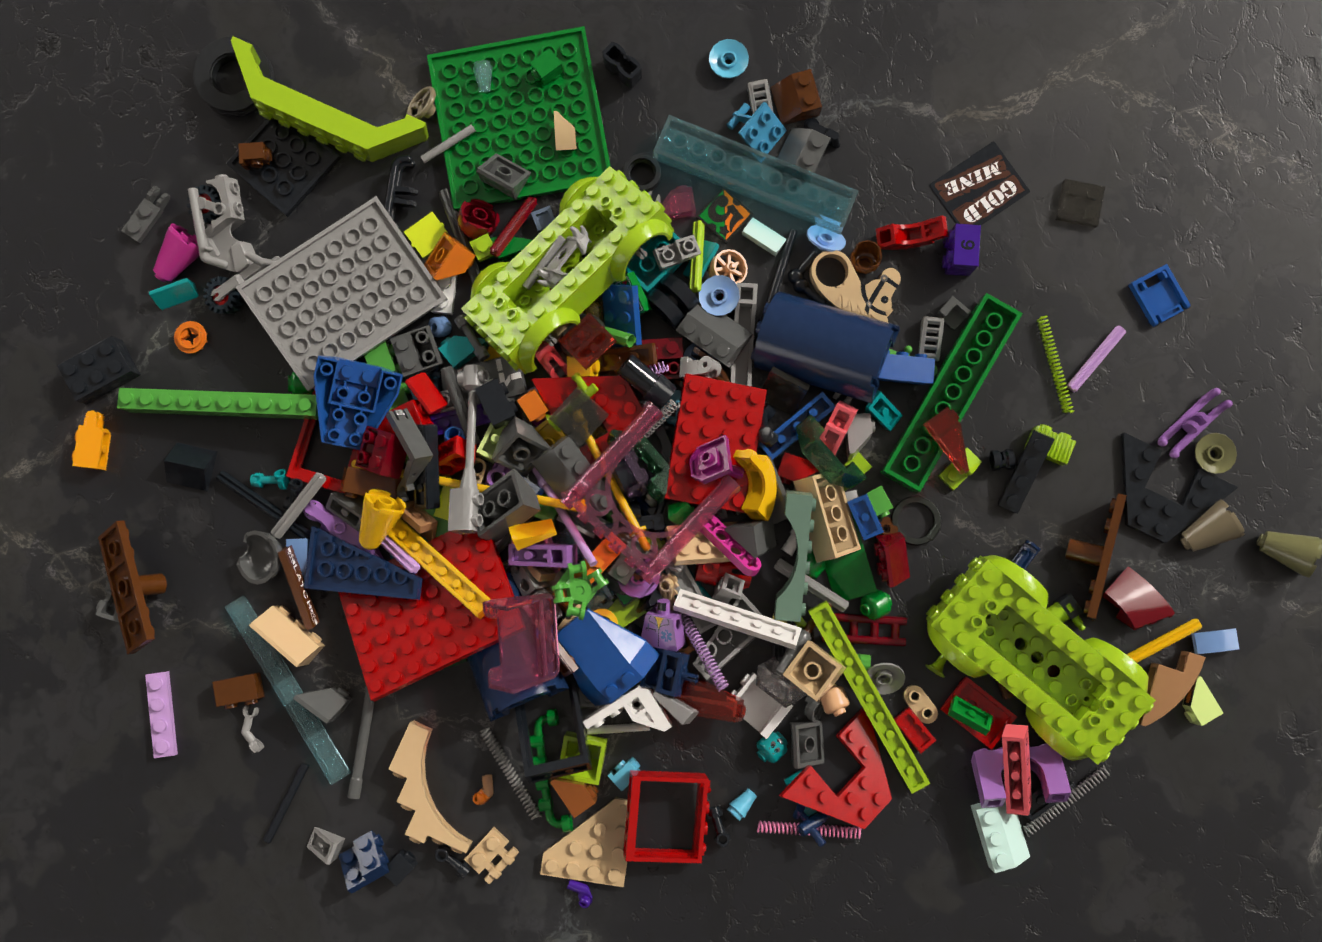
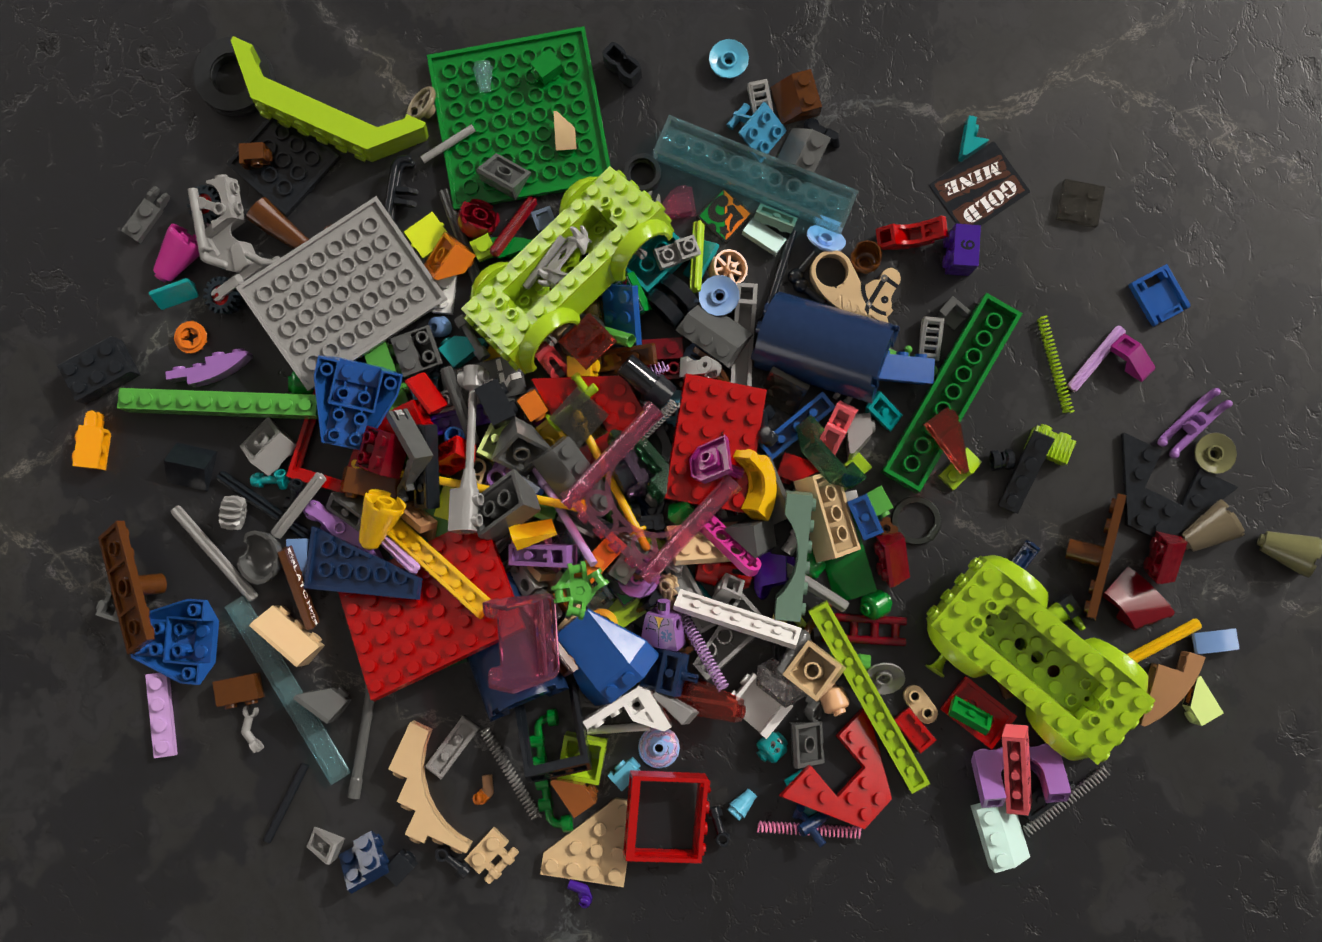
none -> blue wedge [131,599,219,685]
none -> medium lavender slope [165,349,253,387]
none -> light grey axle [171,505,258,602]
none -> light grey gear [218,495,247,530]
none -> light grey slope [240,418,296,476]
none -> reddish brown animal [246,197,331,249]
none -> light grey tile [425,715,480,779]
none -> dish [638,727,680,768]
none -> sand green plate [754,203,798,234]
none -> dark purple piece [754,551,795,600]
none -> teal slope [958,115,989,162]
none -> magenta slope [1110,333,1156,382]
none -> dark red slope [1144,531,1188,584]

